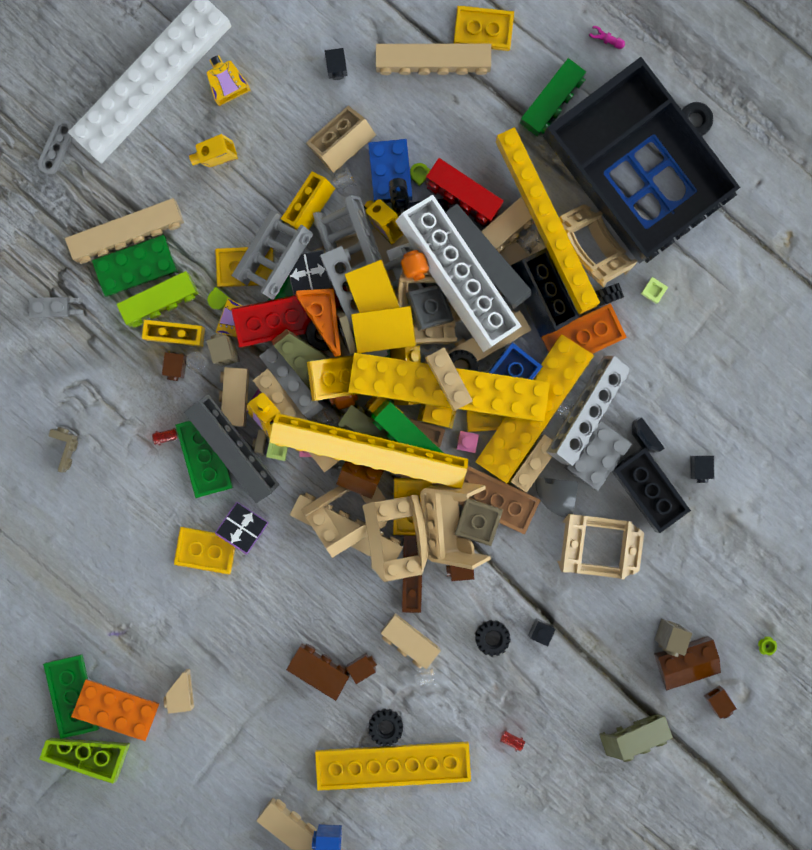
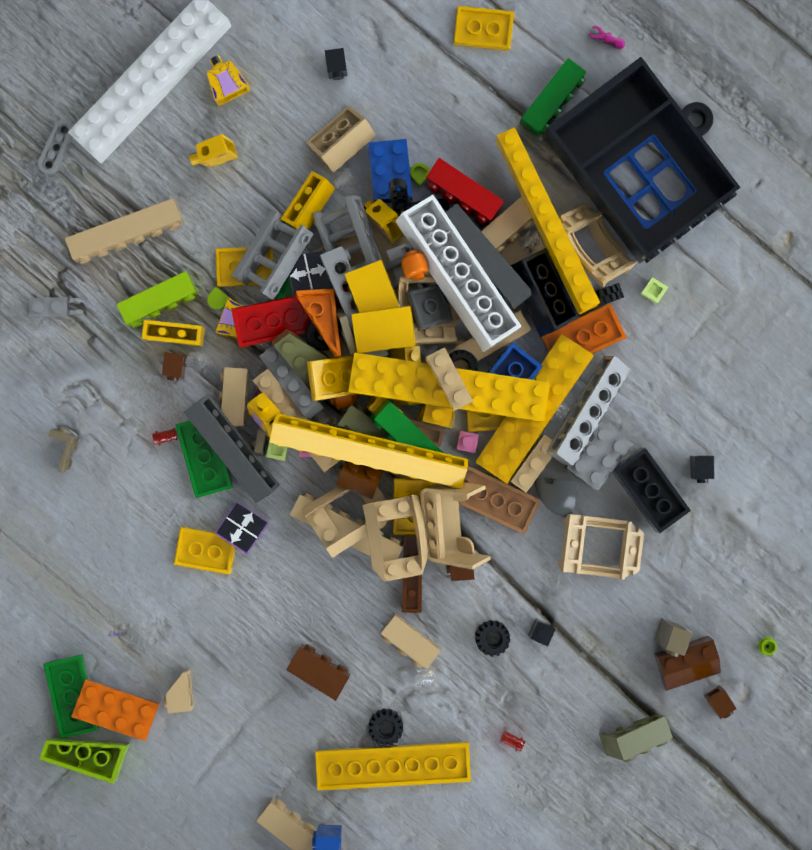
green plate [92,235,178,297] -> none
dark tan brick [206,333,240,367] -> none
reddish brown brick [346,653,377,684] -> none
tan brick [376,44,491,75] -> none
dark tan tile [455,498,503,546] -> none
black slope [632,417,665,453] -> none

